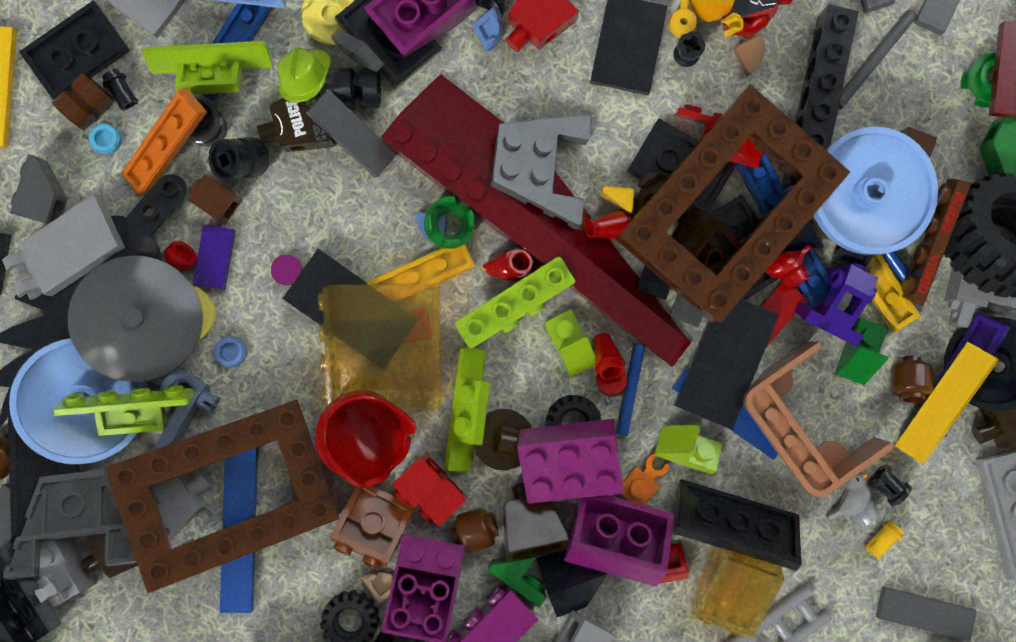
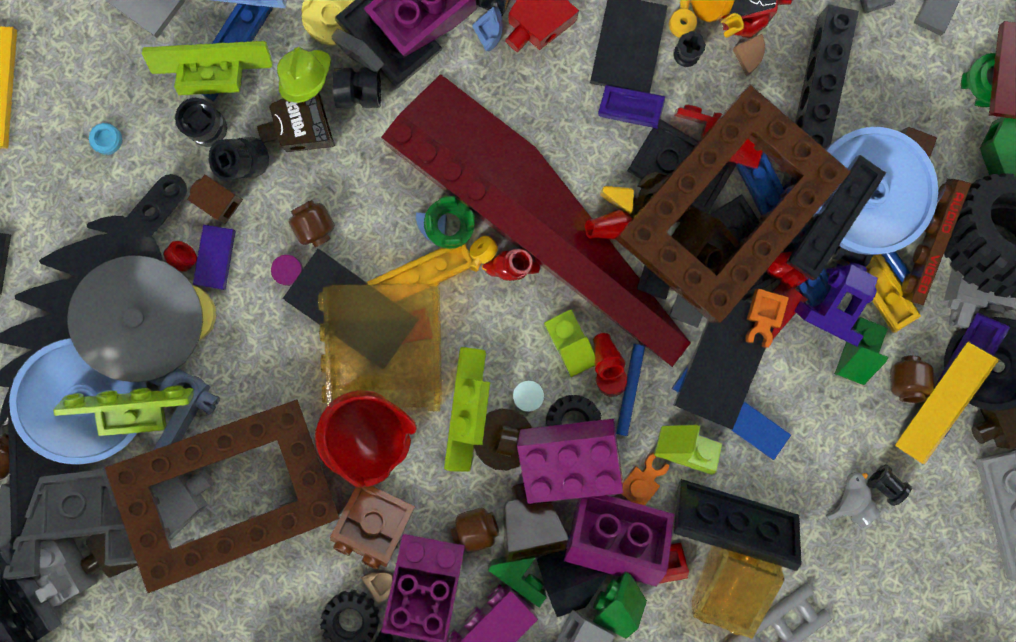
light grey tile [2,194,125,300] -> none
dark grey slope [10,154,68,224] -> none
black tile [19,0,131,100] -> none
reddish brown wheel [51,71,115,131] -> none
black pin [102,69,139,111] -> none
orange tile [121,88,207,196] -> none
medium blue tile [214,336,247,367] -> none
blue tile [220,447,258,613] -> none
dark grey tile [306,89,397,178] -> none
red brick [393,452,468,526] -> none
lime bracket [455,257,575,349] -> none
wing [491,115,591,229] -> none
nougat windscreen [743,342,896,497] -> none
dark grey bar [839,10,917,109] -> none
yellow pin [864,520,905,560] -> none
dark grey tile [876,586,977,641] -> none
none -> reddish brown head [288,200,335,248]
none -> yellow piece [469,236,498,272]
none -> light aqua tile [513,381,544,412]
none -> green slope [593,572,647,639]
none -> dark purple tile [598,85,665,129]
none -> orange plate [746,288,789,348]
none -> black tile [786,155,886,280]

